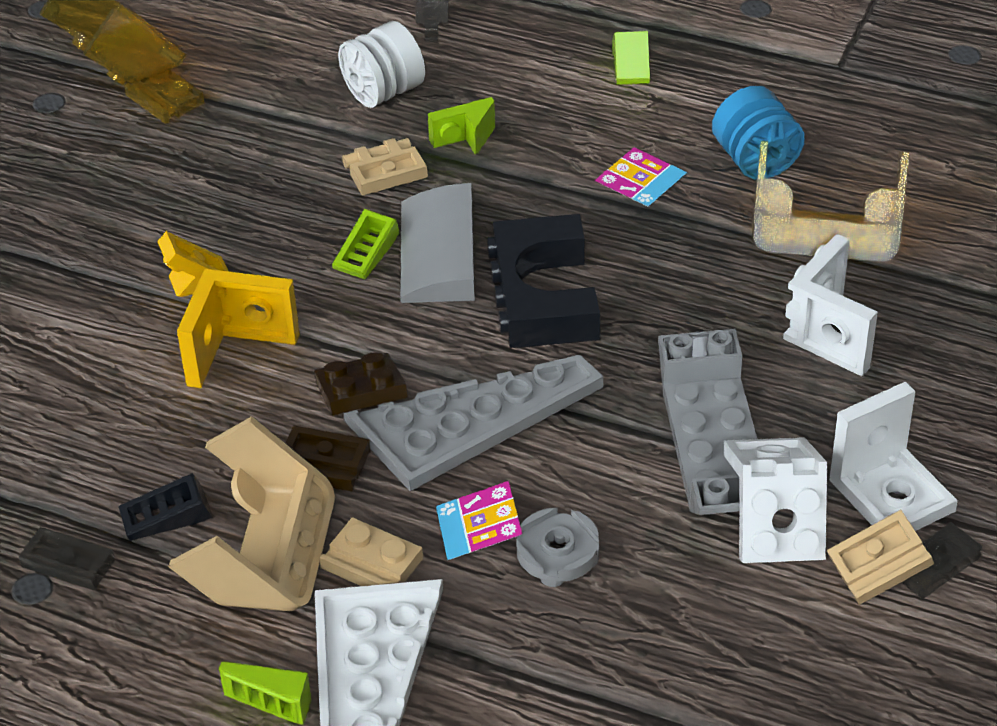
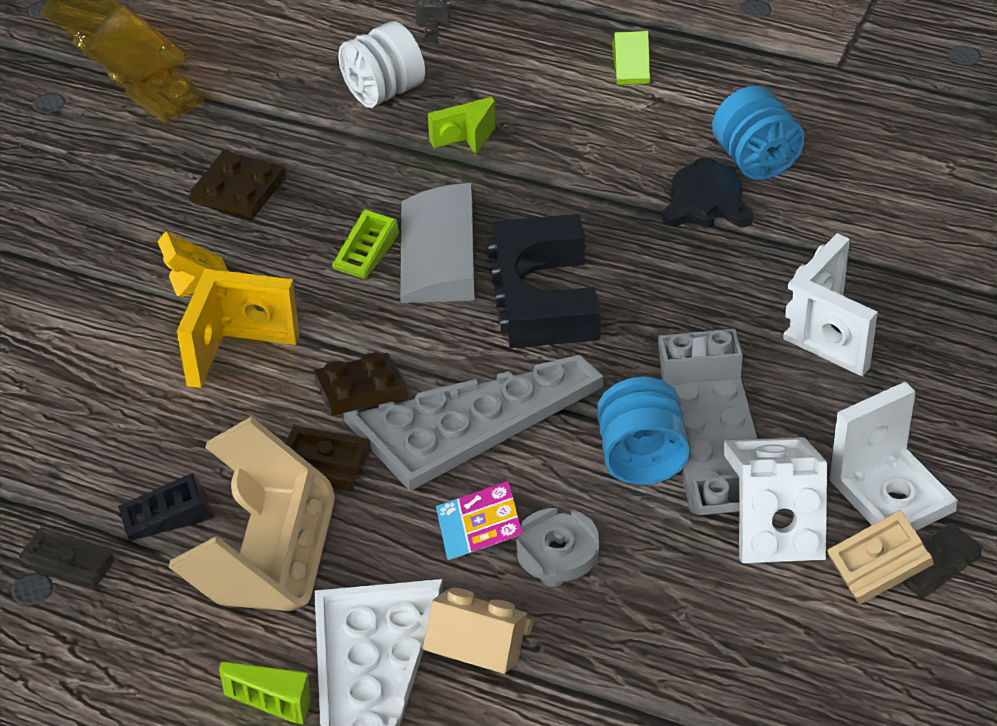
tan plate [319,517,423,586] -> none
tan plate [342,138,428,196] -> none
sticker [594,147,687,207] -> none
clear yellow windscreen [752,141,909,262] -> none
none -> dark brown plate [190,150,286,219]
none -> tan brick [423,588,533,674]
none -> dark azure wheel [597,377,689,485]
none -> black tile [662,158,753,228]

